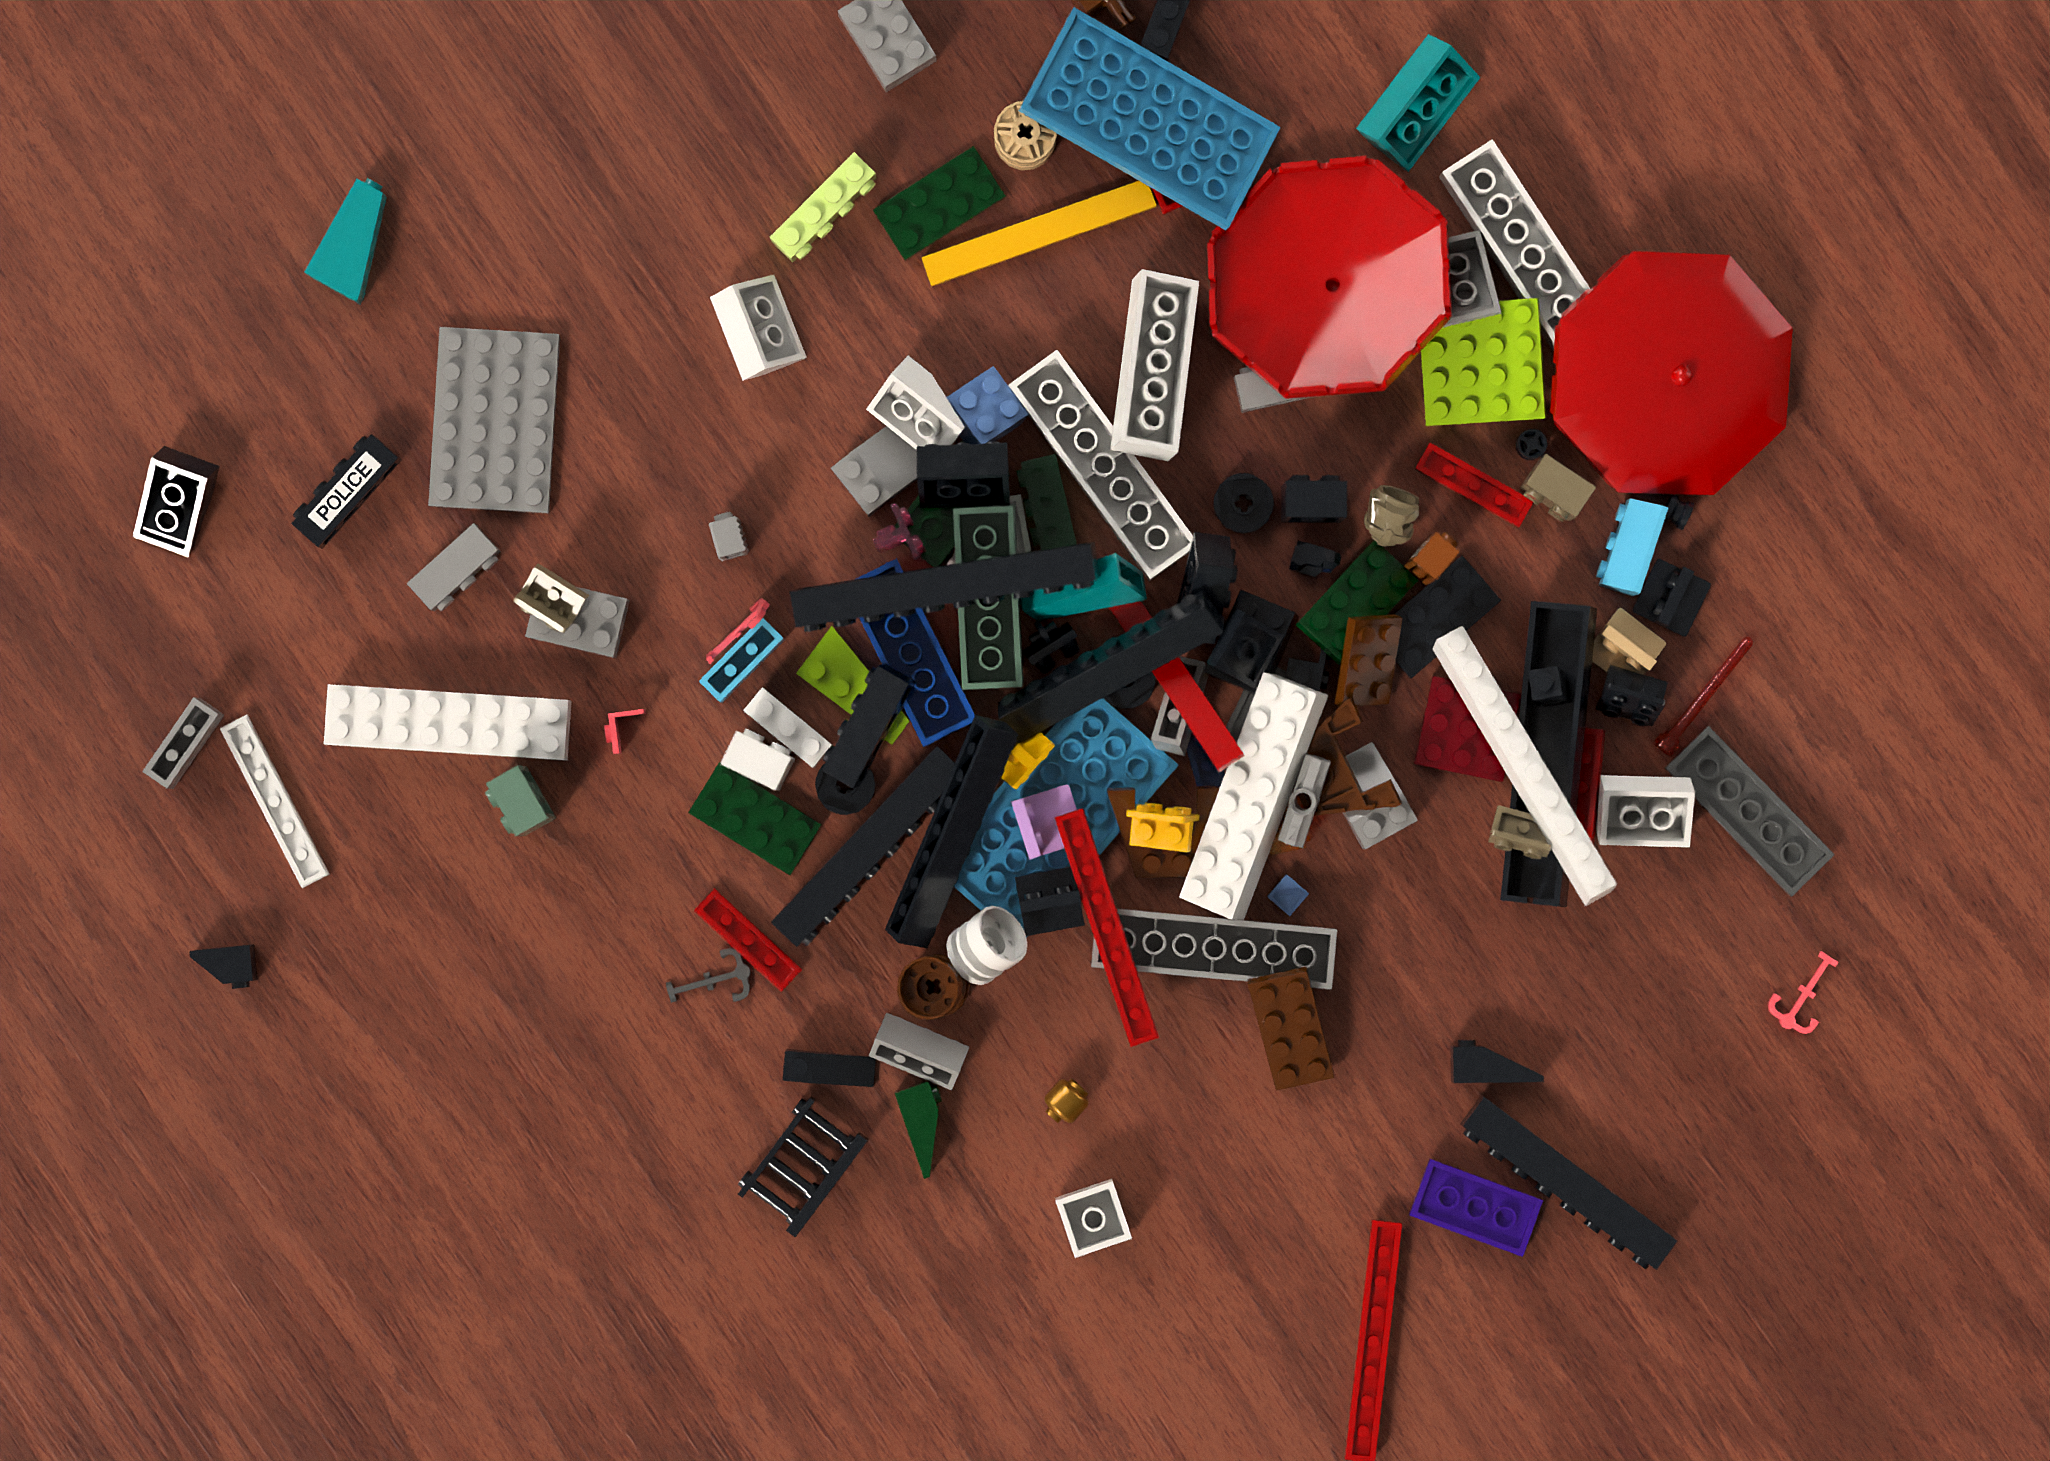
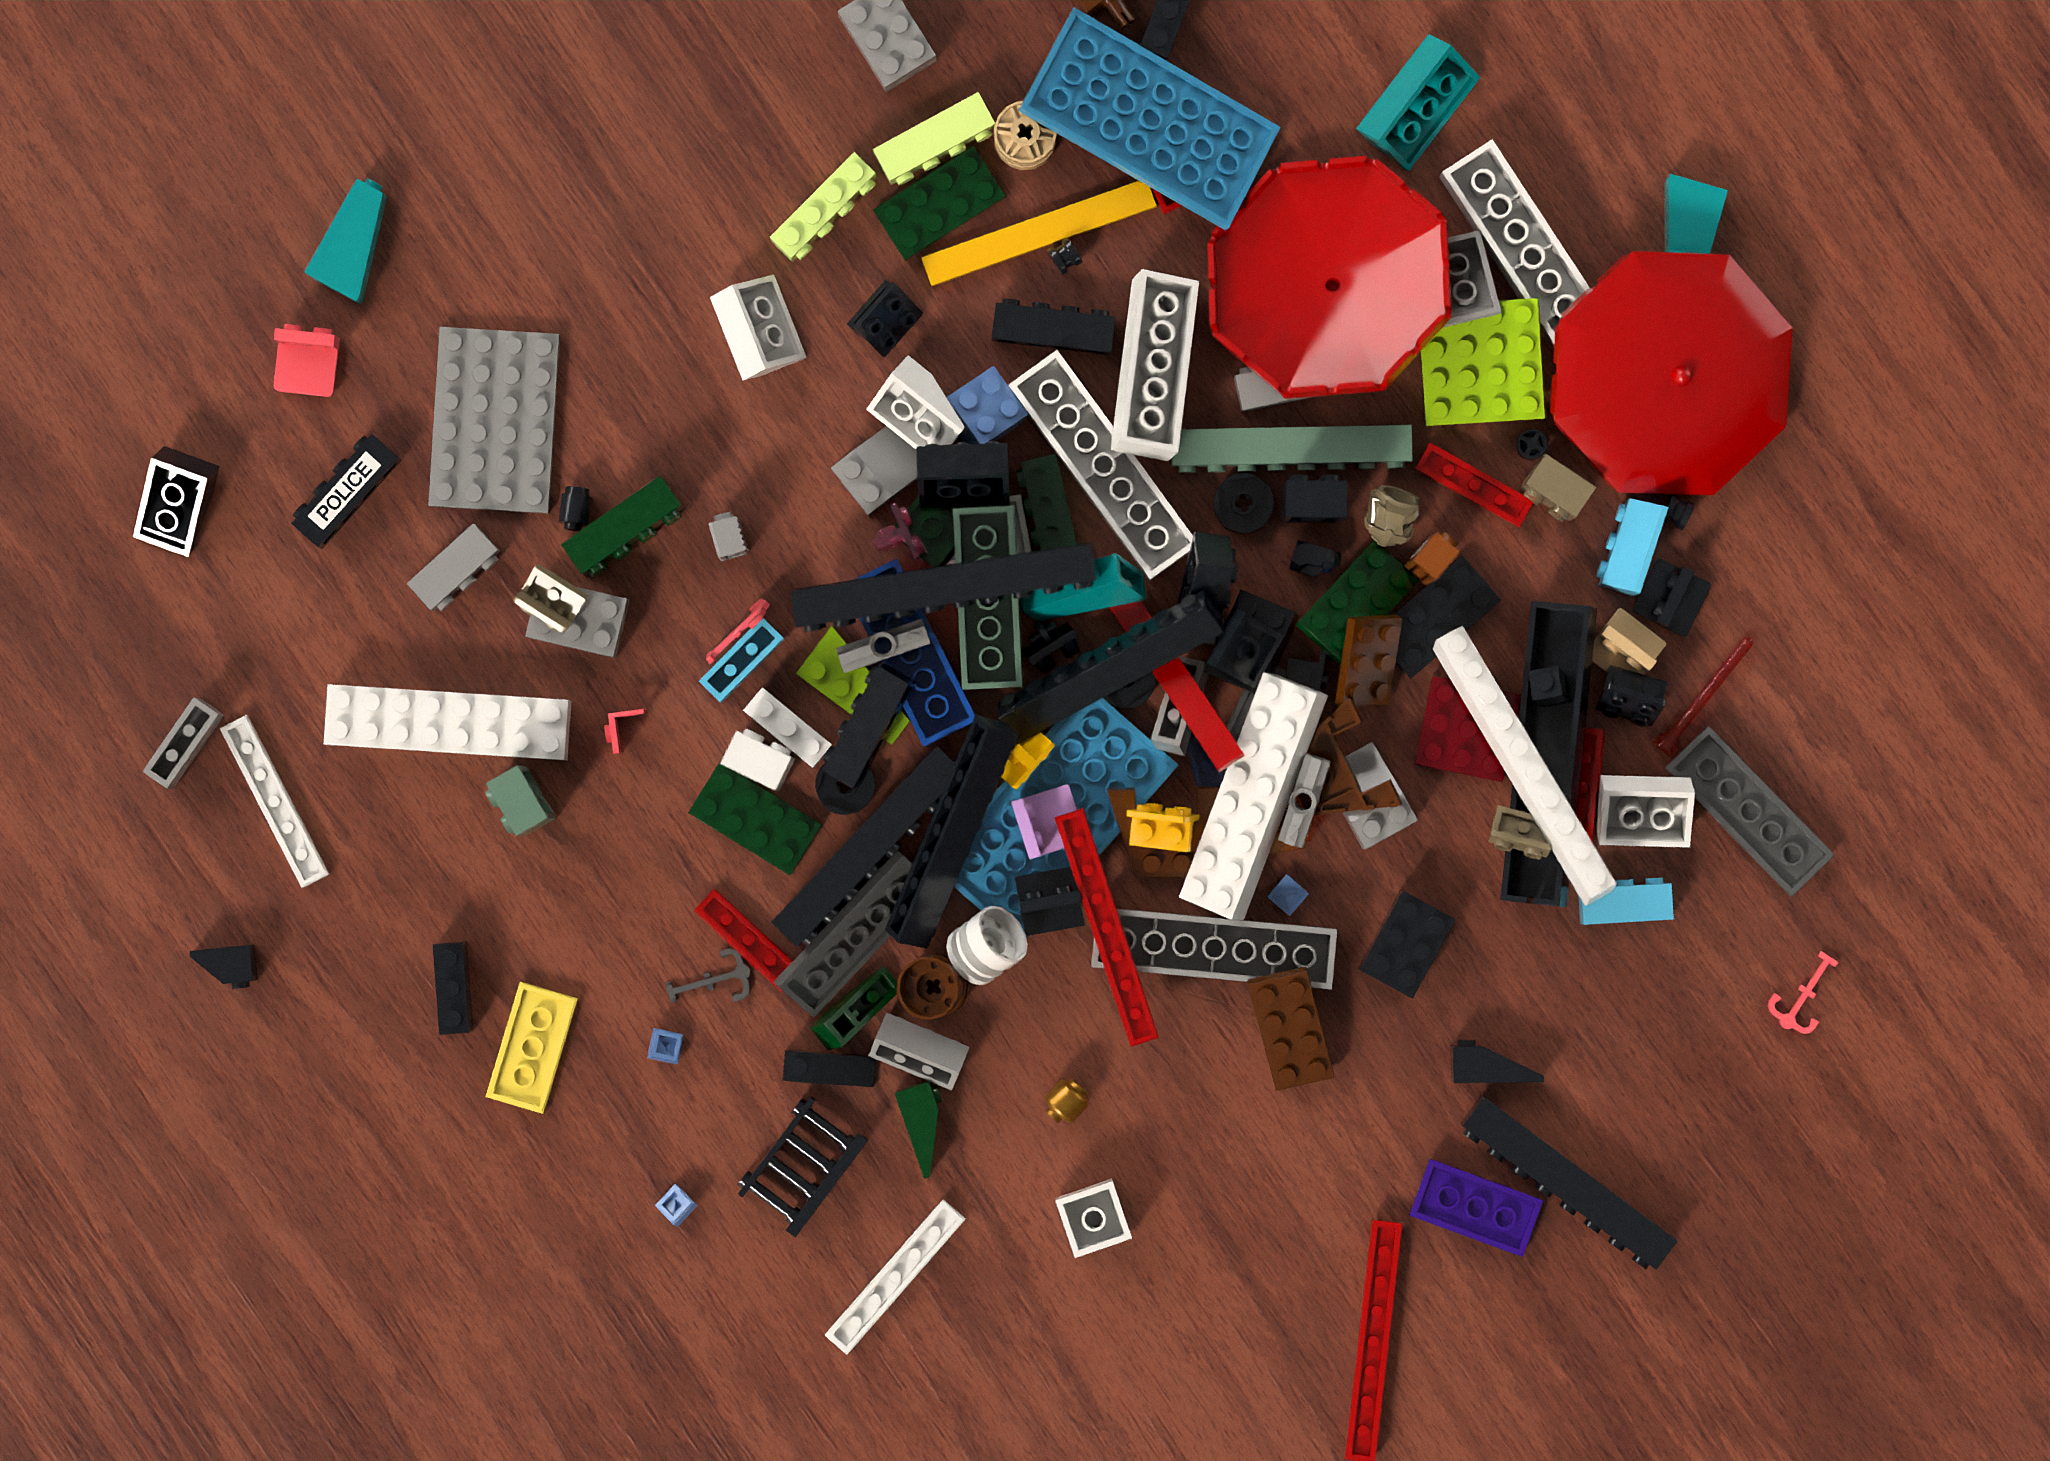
none -> coral bracket [273,324,340,397]
none -> black brick [433,941,473,1035]
none -> light yellow tile [486,982,578,1114]
none -> black brick [559,486,592,531]
none -> dark green brick [561,476,685,578]
none -> medium blue tile [647,1028,684,1064]
none -> medium blue tile [655,1184,698,1227]
none -> dark grey plate [774,850,912,1017]
none -> dark green slope [810,966,898,1050]
none -> white tile [825,1199,966,1355]
none -> light grey piece [836,619,930,673]
none -> black bracket [847,280,923,357]
none -> yellowish green brick [873,92,995,185]
none -> black brick [992,298,1115,355]
none -> black wheel [1047,238,1083,275]
none -> sand green brick [1171,425,1412,473]
none -> black brick [1357,890,1456,999]
none -> medium azure brick [1578,878,1674,925]
none -> teal slope [1665,174,1728,253]

